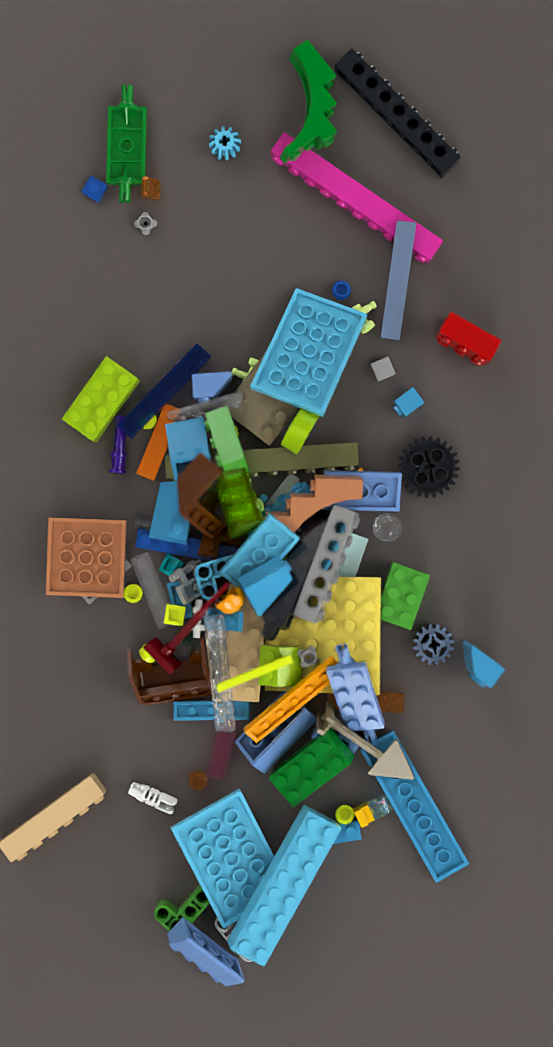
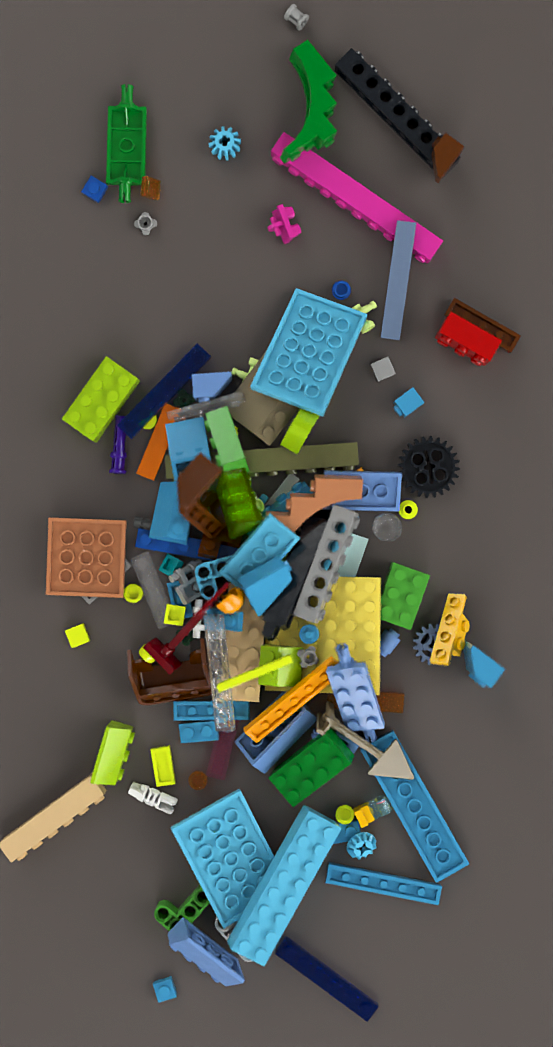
none -> neon yellow tile [65,623,90,648]
none -> lime slope [90,720,135,785]
none -> neon yellow tile [150,745,176,787]
none -> dark azure plate [153,976,177,1003]
none -> clear green plate [173,389,195,411]
none -> dark azure plate [179,720,219,743]
none -> dark pink hips [267,204,302,244]
none -> clear blue plate [275,936,379,1022]
none -> light grey bush [284,4,309,31]
none -> dark azure tile [299,624,320,644]
none -> dark azure plate [325,862,442,905]
none -> medium azure gear [347,832,377,860]
none -> medium blue brick [380,628,401,657]
none -> neon yellow plate [399,500,418,519]
none -> yellow bracket [430,593,470,665]
none -> reddish brown slope [432,133,465,183]
none -> reddish brown plate [444,298,521,353]

